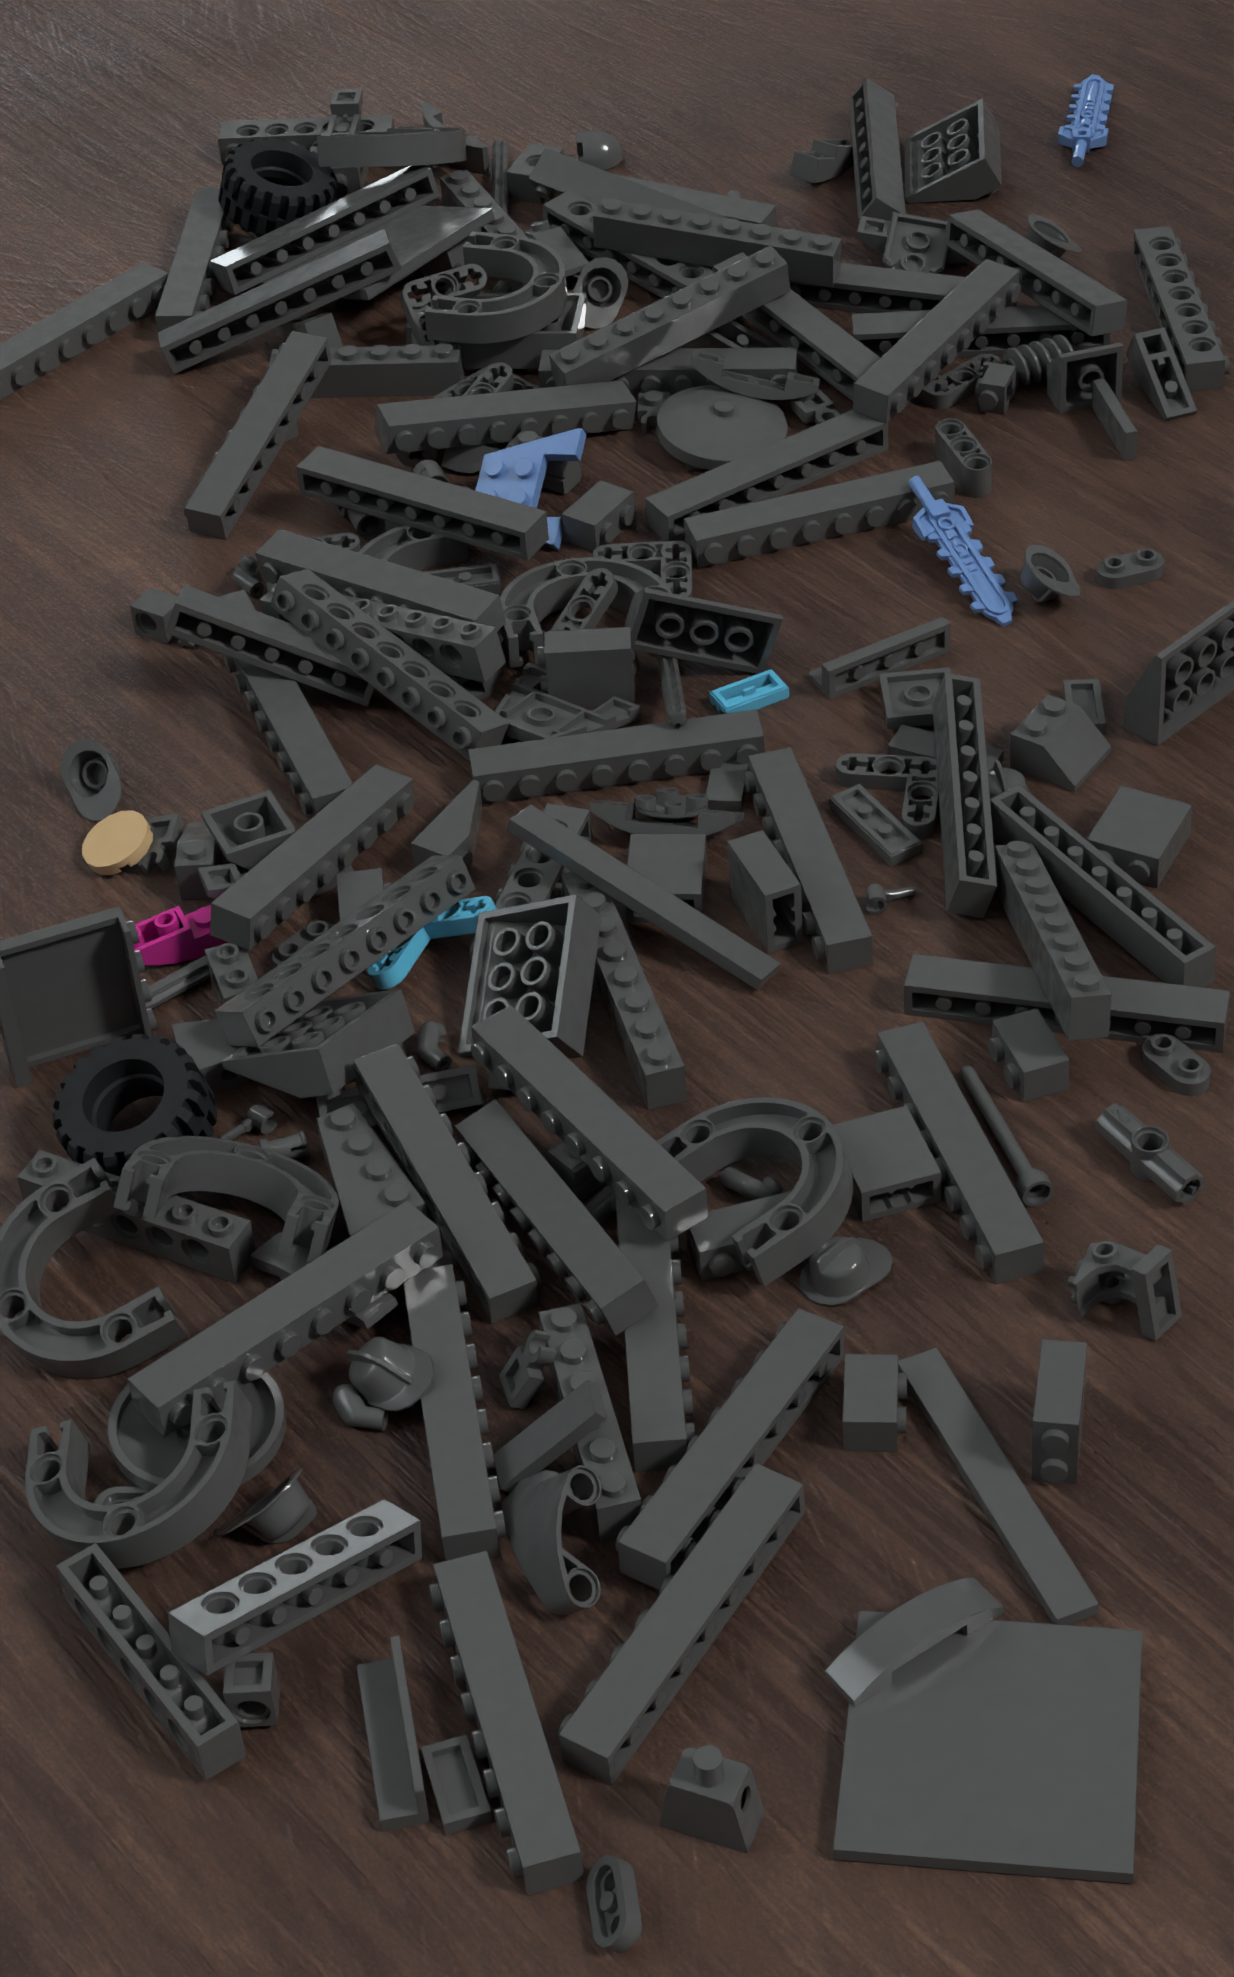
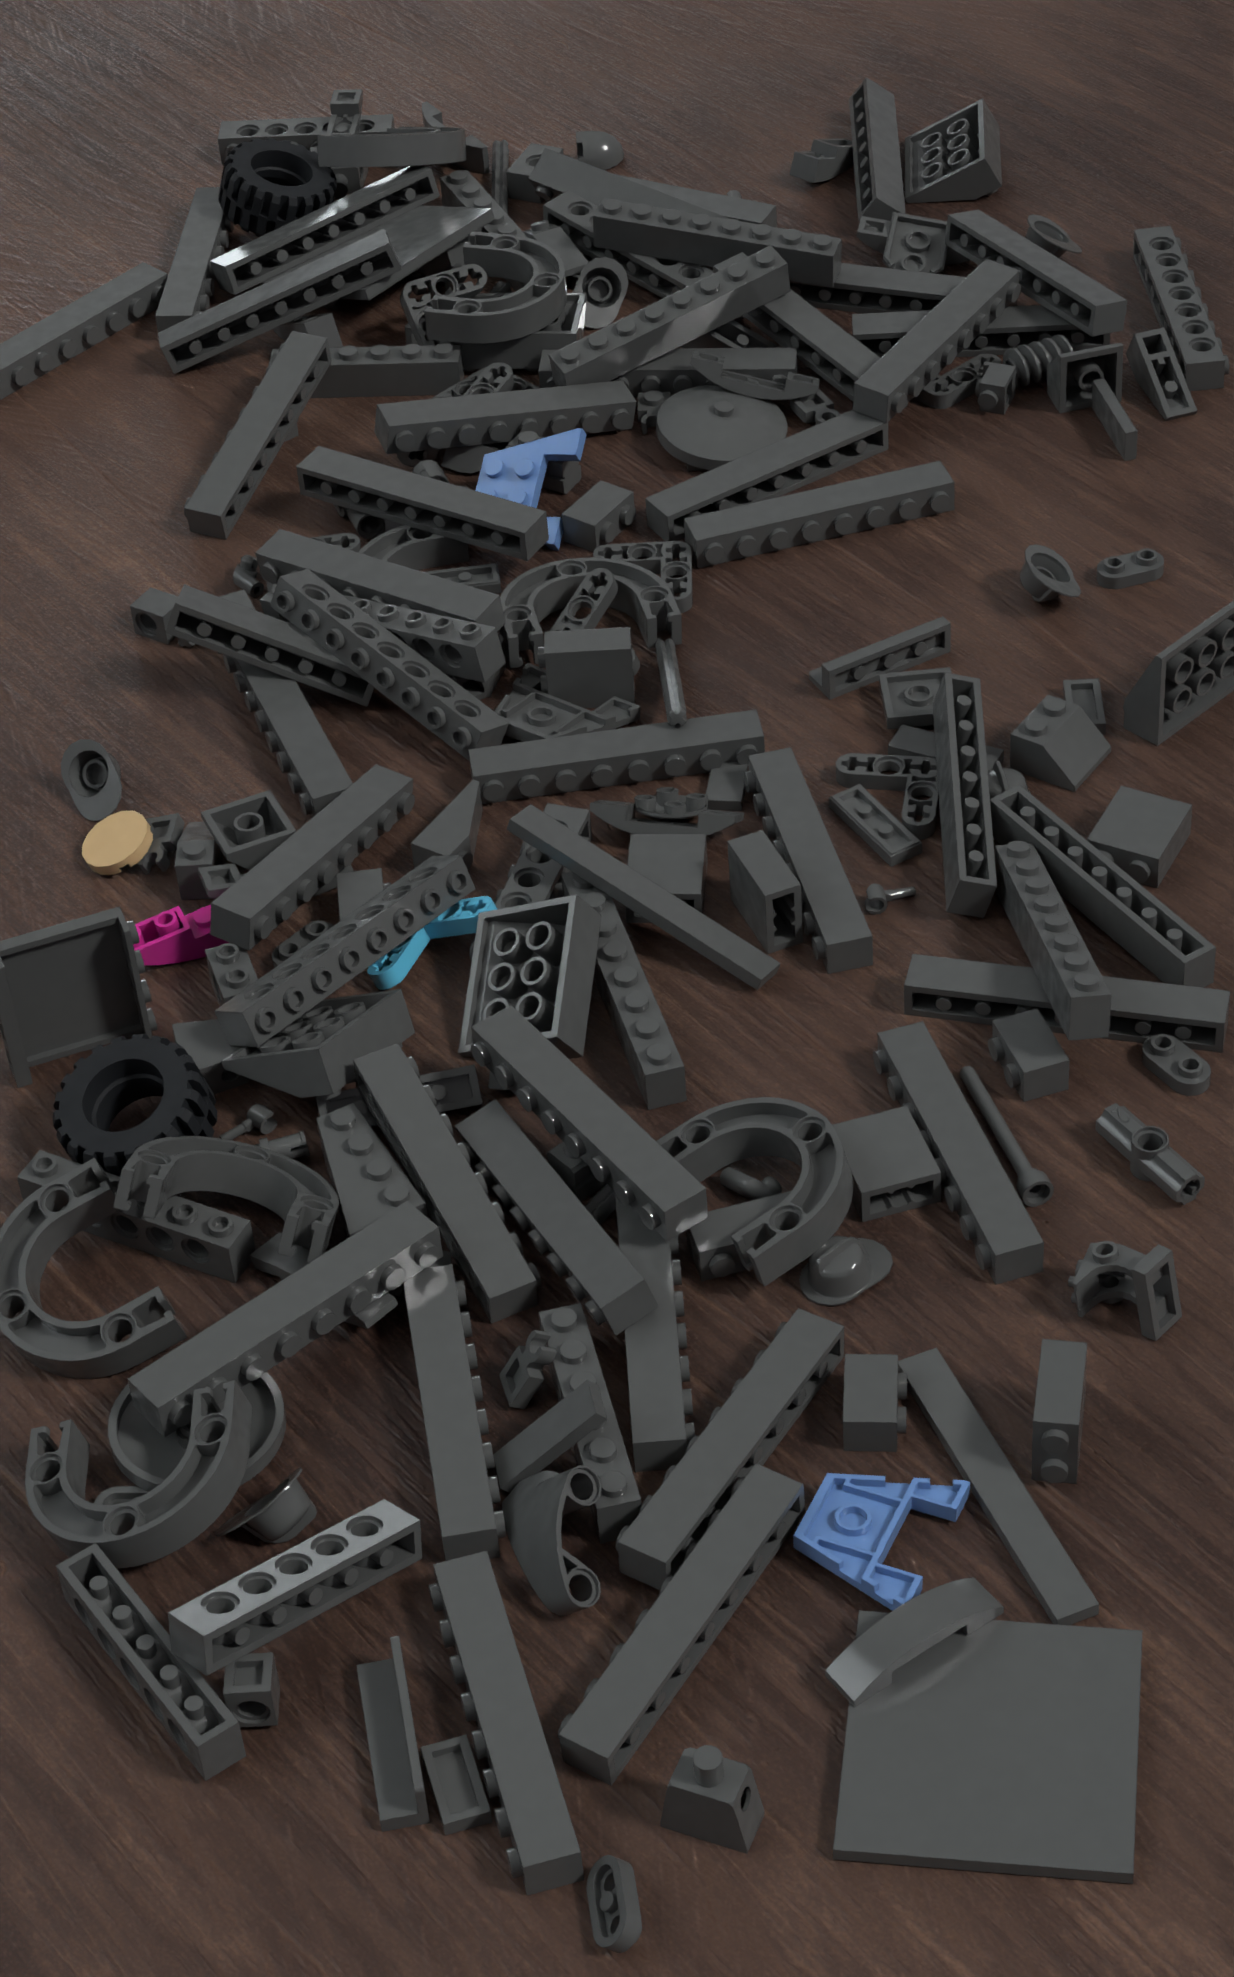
dark grey axle [145,955,210,1009] -> none
dark grey arm [332,1383,388,1431] -> none
dark grey piece [346,1337,434,1411] -> none
dark grey arm [416,1021,452,1072] -> none
dark grey slope [625,588,783,674] -> none
medium azure tile [709,669,789,714] -> none
medium blue bar [908,476,1018,627] -> none
dark grey beam [935,418,992,498] -> none
medium blue bar [1058,74,1114,167] -> none
none -> medium blue wing [793,1473,970,1611]

